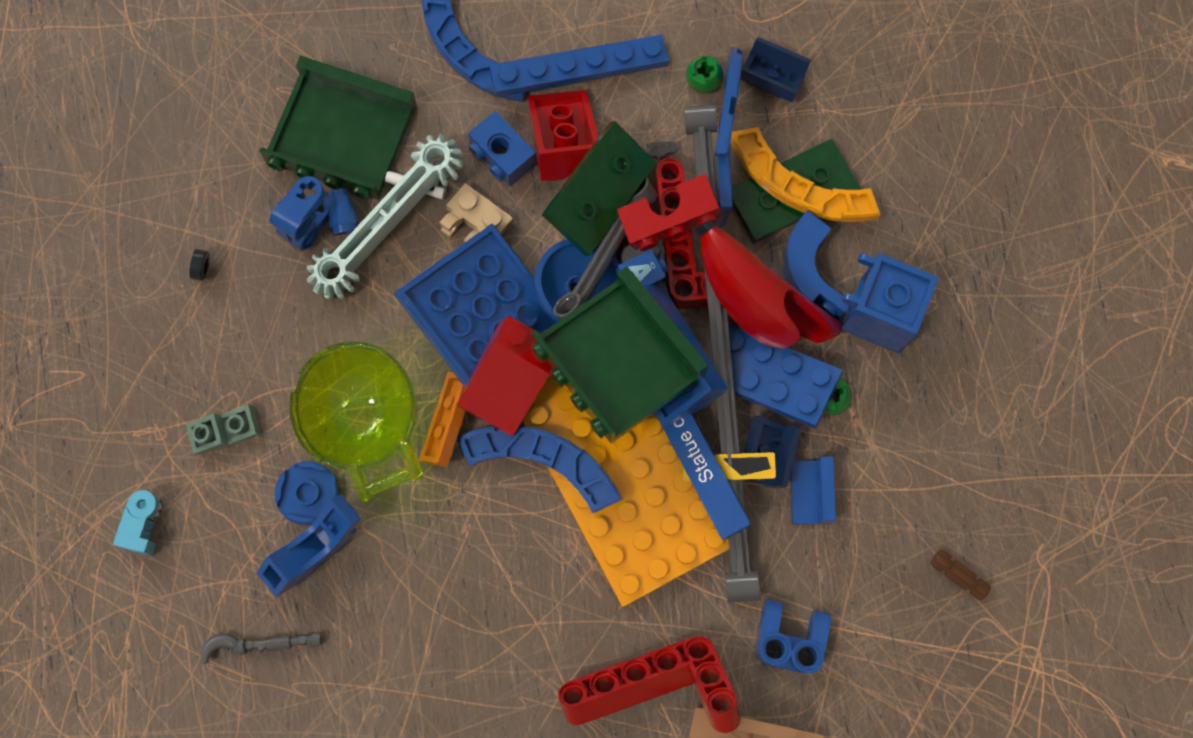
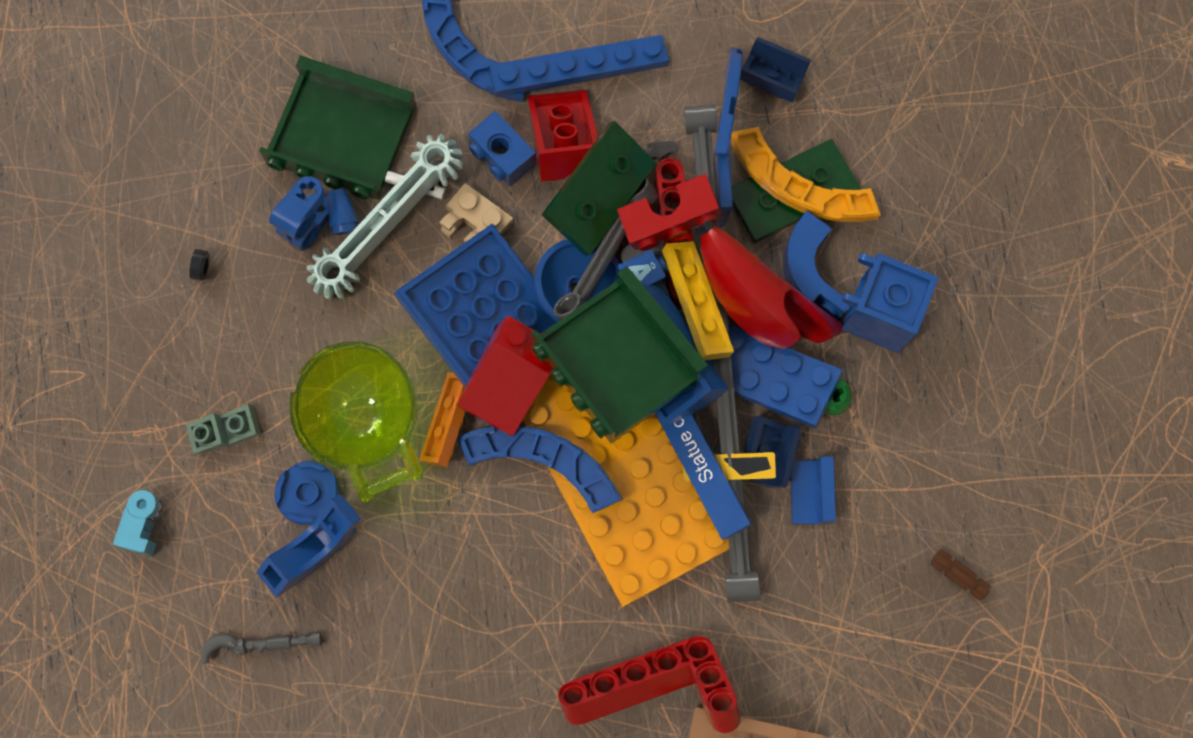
green piece [686,55,723,94] -> none
blue piece [755,599,831,673] -> none
none -> yellow plate [662,241,734,361]

